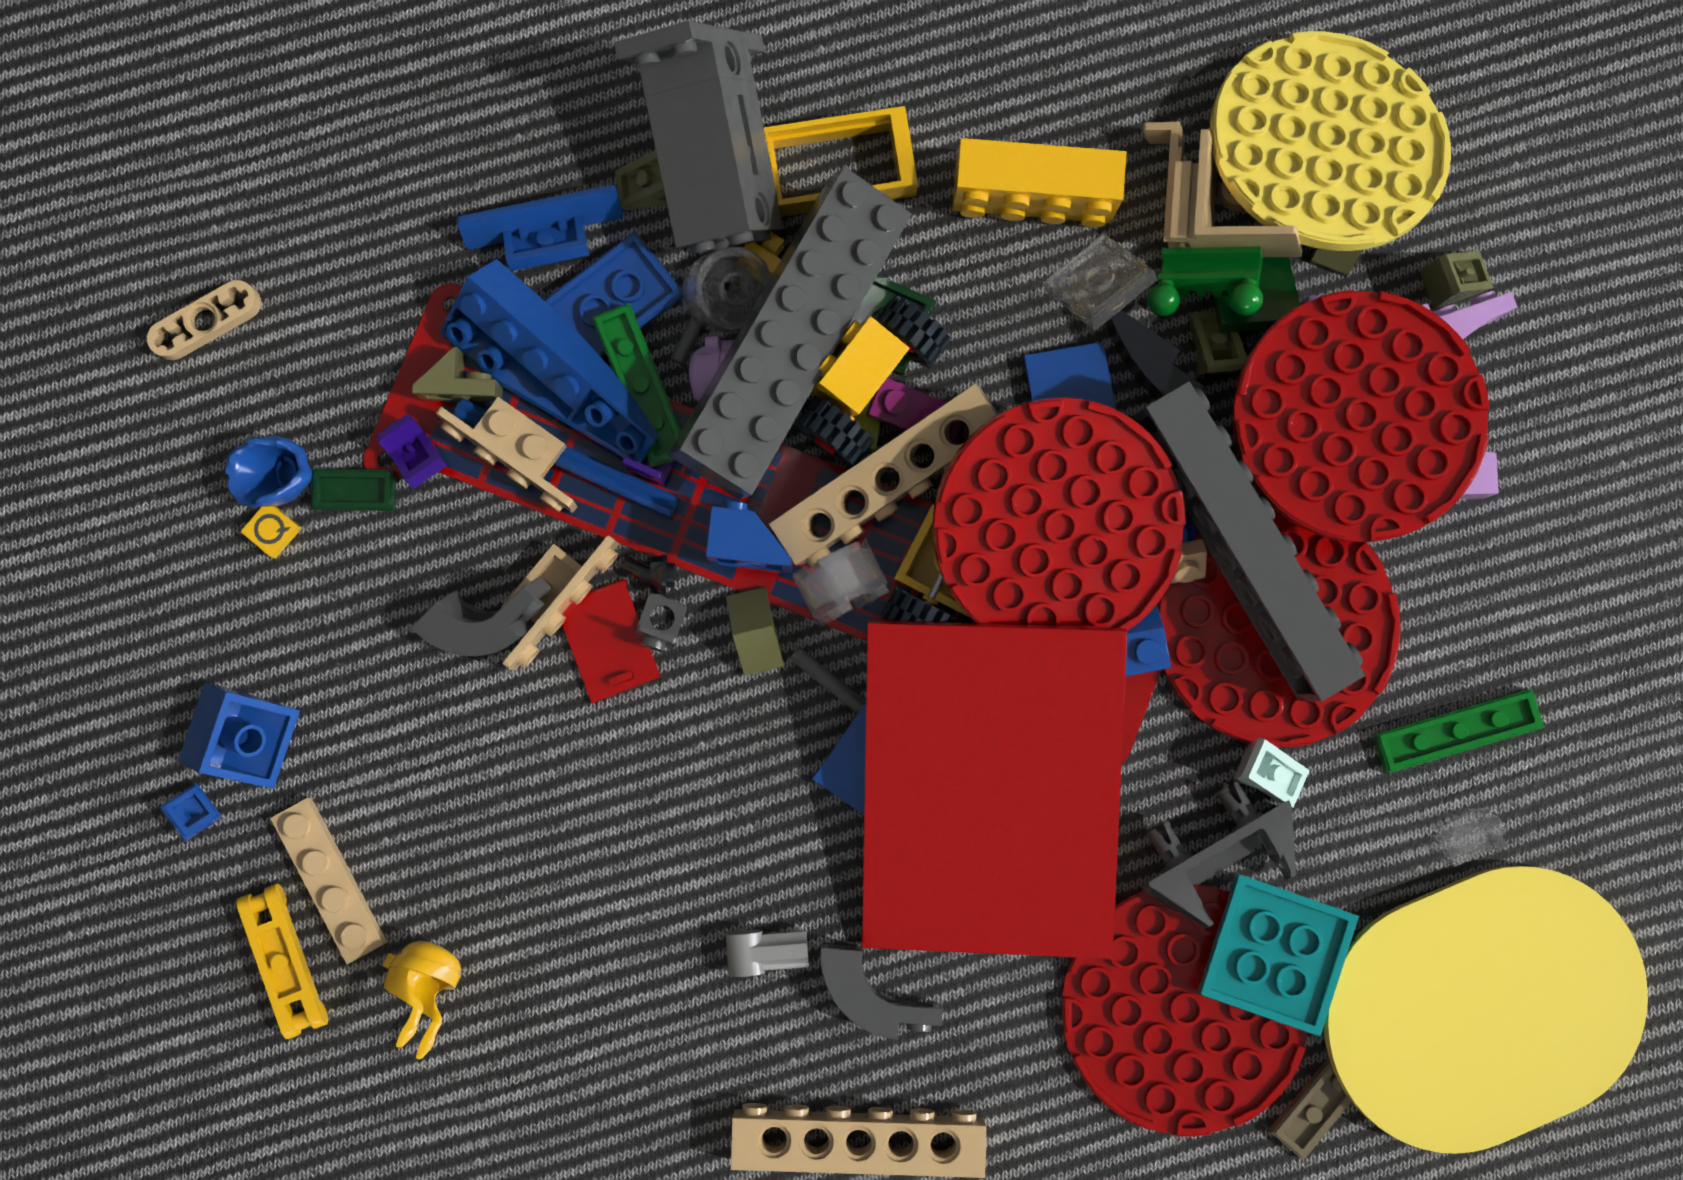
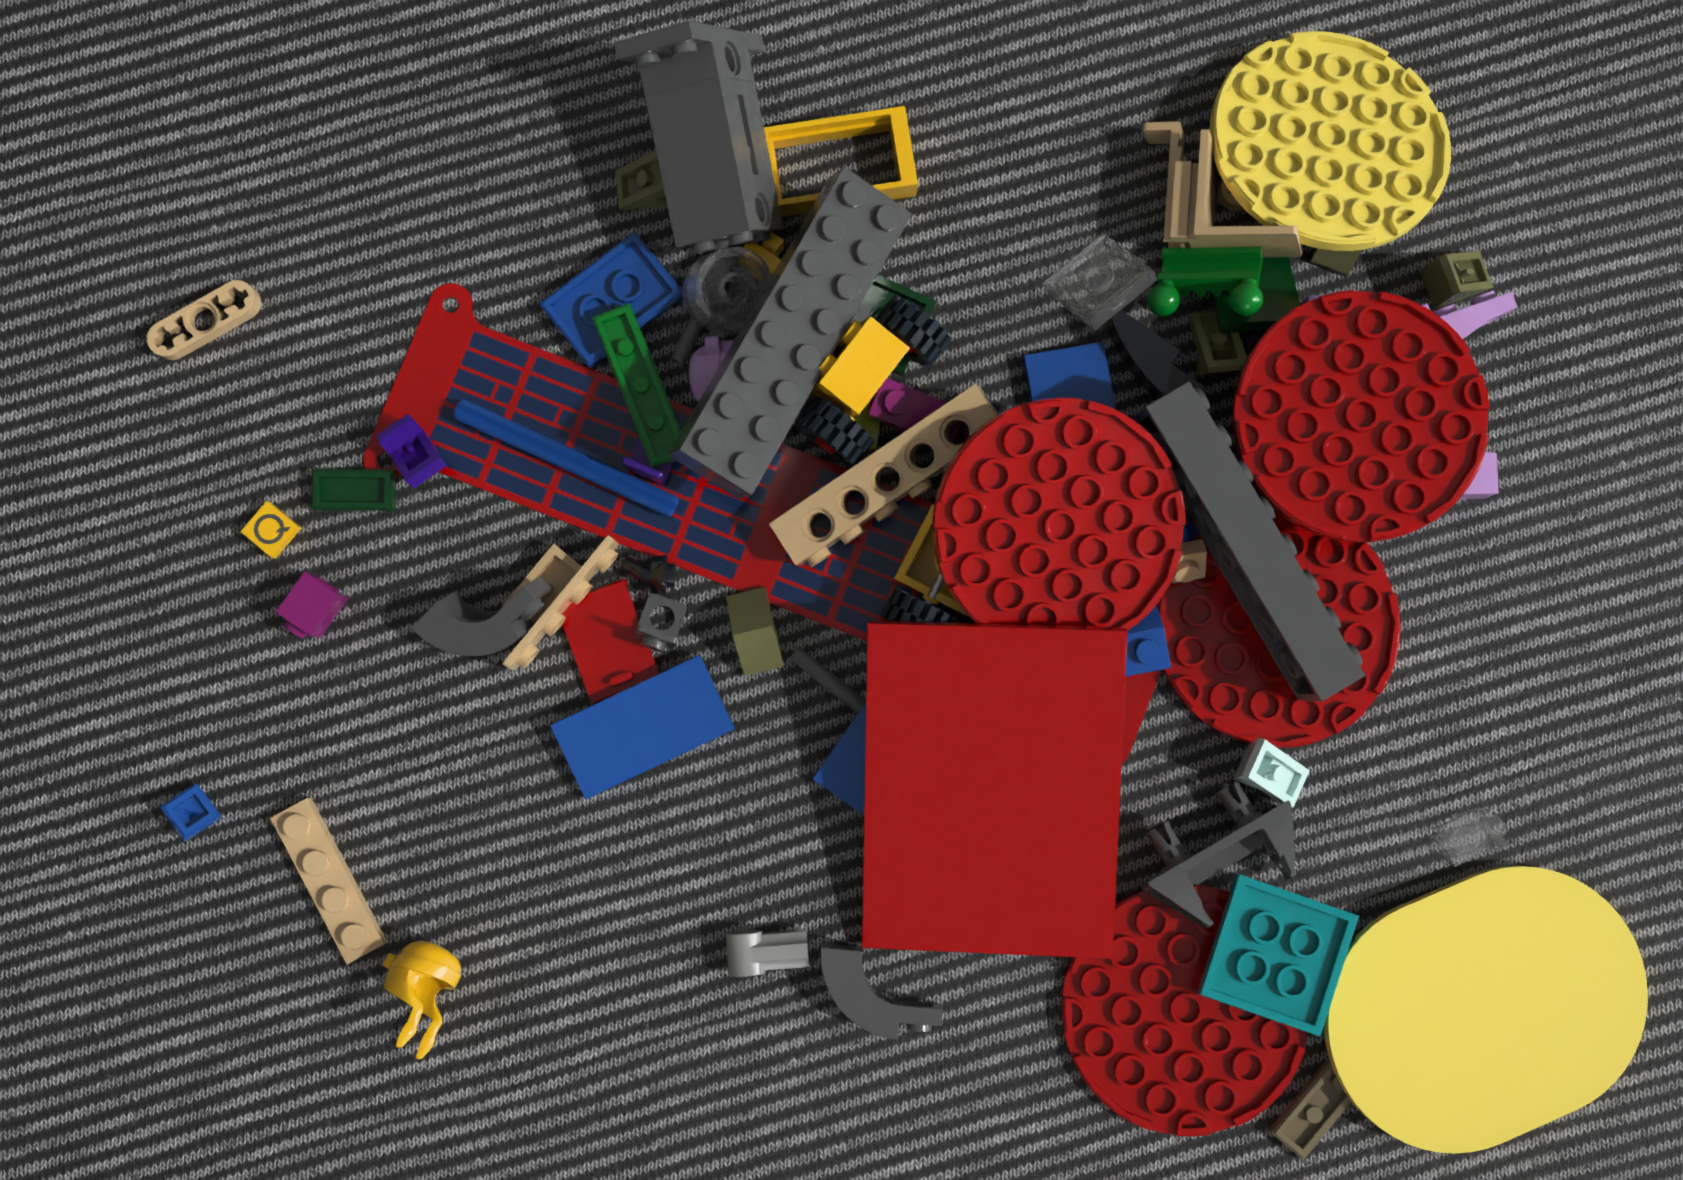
blue slope [178,682,300,789] -> none
blue hair [225,435,312,508] -> none
yellow plate [236,883,328,1039] -> none
olive slope [412,347,503,403] -> none
tan bracket [436,397,577,513] -> none
blue wedge [439,259,659,464] -> none
blue bracket [457,185,623,272] -> none
blue slope [706,501,793,574] -> none
tan brick [731,1103,986,1178] -> none
clear brick [792,539,889,626] -> none
yellow brick [952,138,1127,227] -> none
green tile [1372,688,1545,774] -> none
none -> magenta brick [276,571,349,639]
none -> blue tile [550,654,735,800]

